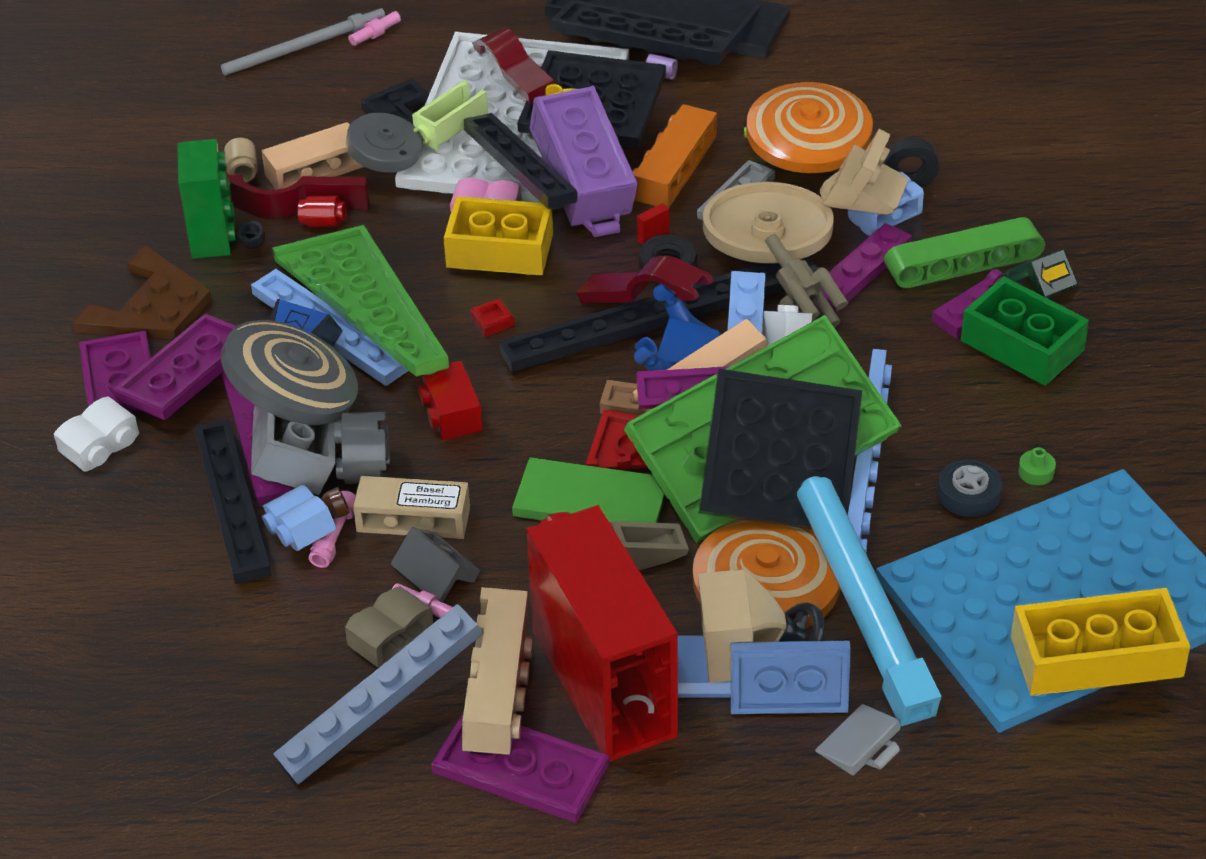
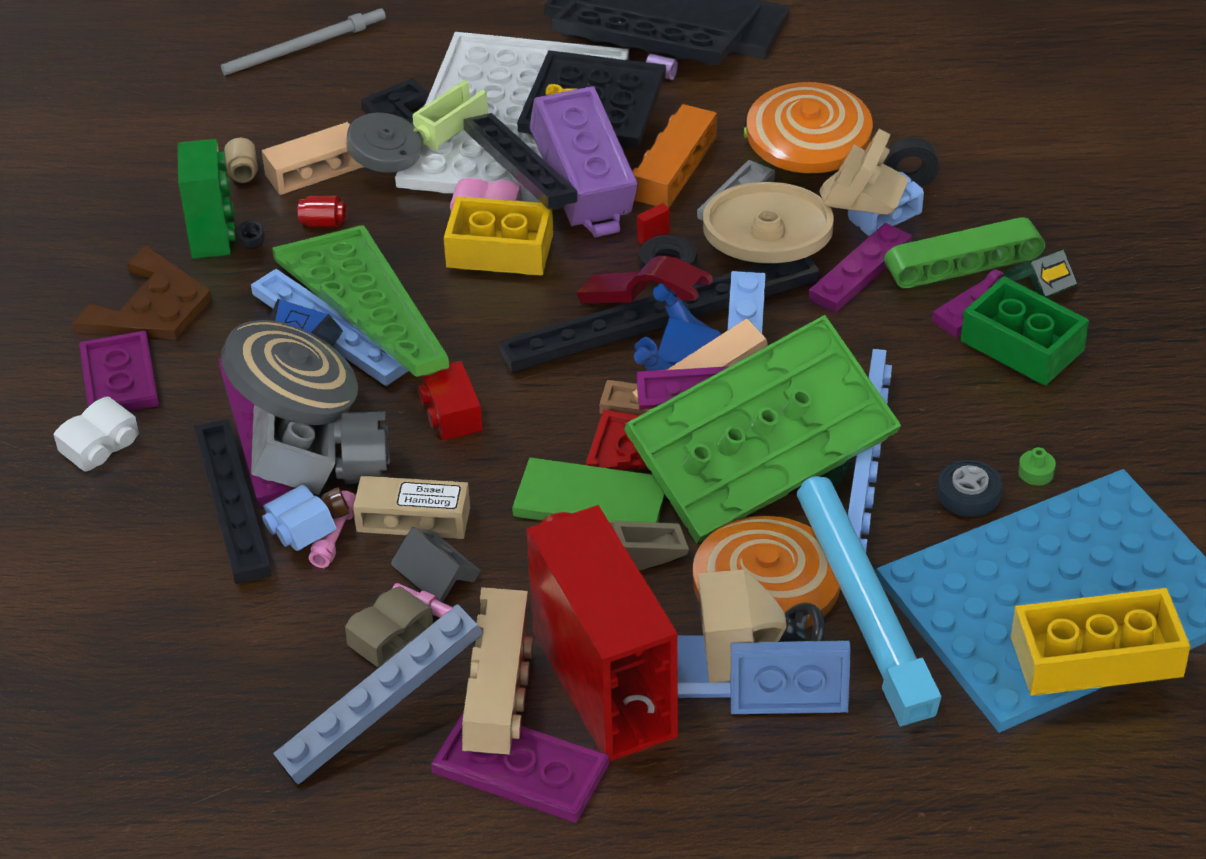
magenta tile [113,314,237,420] -> none
dark red piece [226,174,370,219] -> none
bright pink bar [348,11,401,46] -> none
red tile [470,298,515,337] -> none
dark red piece [472,27,555,103] -> none
black plate [698,369,863,530] -> none
white brick [762,305,812,346] -> none
dark tan plant [765,234,848,327] -> none
light grey piece [815,704,900,775] -> none

